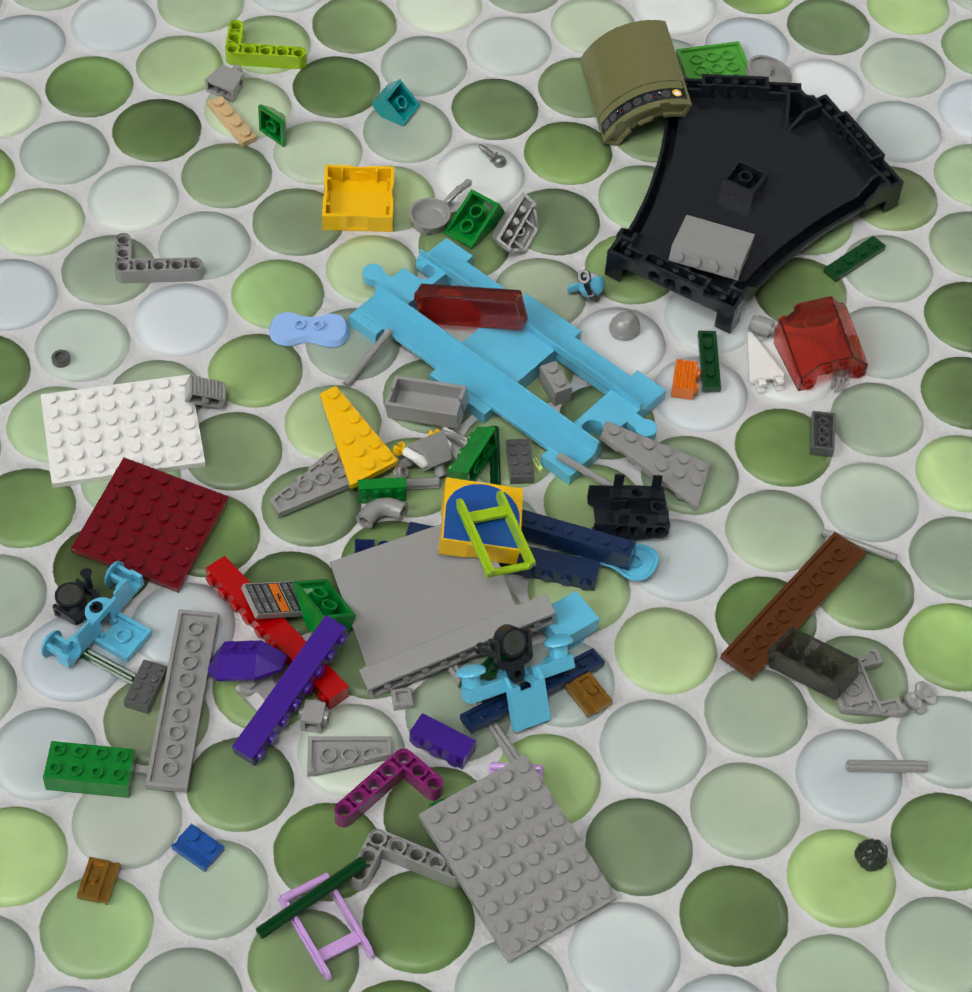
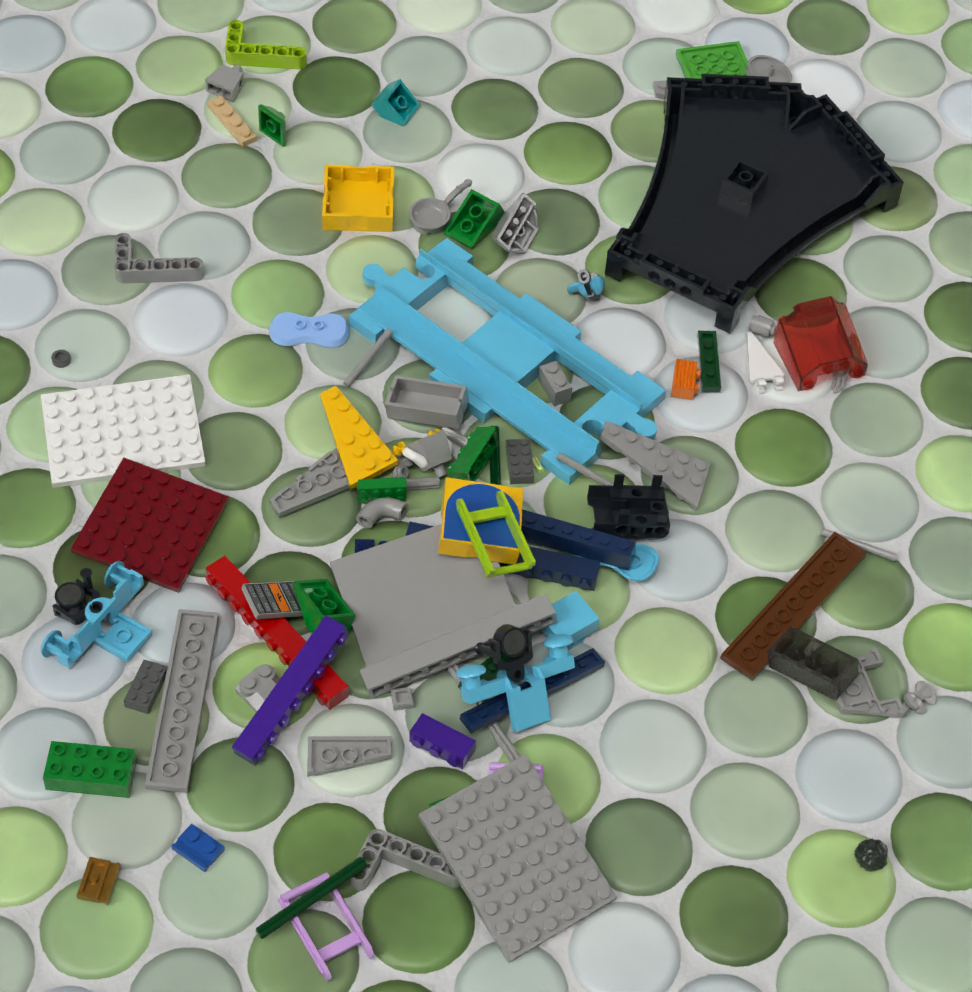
axle [80,648,136,684] -> none
light grey brick [185,375,226,409] -> none
dark purple wedge [208,640,288,681] -> none
light grey brick [298,699,330,734] -> none
magenta beam [334,748,443,828] -> none
clear red brick [414,283,528,331] -> none
flat silver bar [479,144,506,168] -> none
pearl gold plate [565,671,613,718] -> none
olive panel [580,20,692,146] -> none
light grey hat [609,311,640,341] -> none
light grey brick [669,215,755,280] -> none
dark grey piece [809,411,836,457] -> none
dark green plate [824,235,886,282] -> none
light grey axle [846,760,928,773] -> none

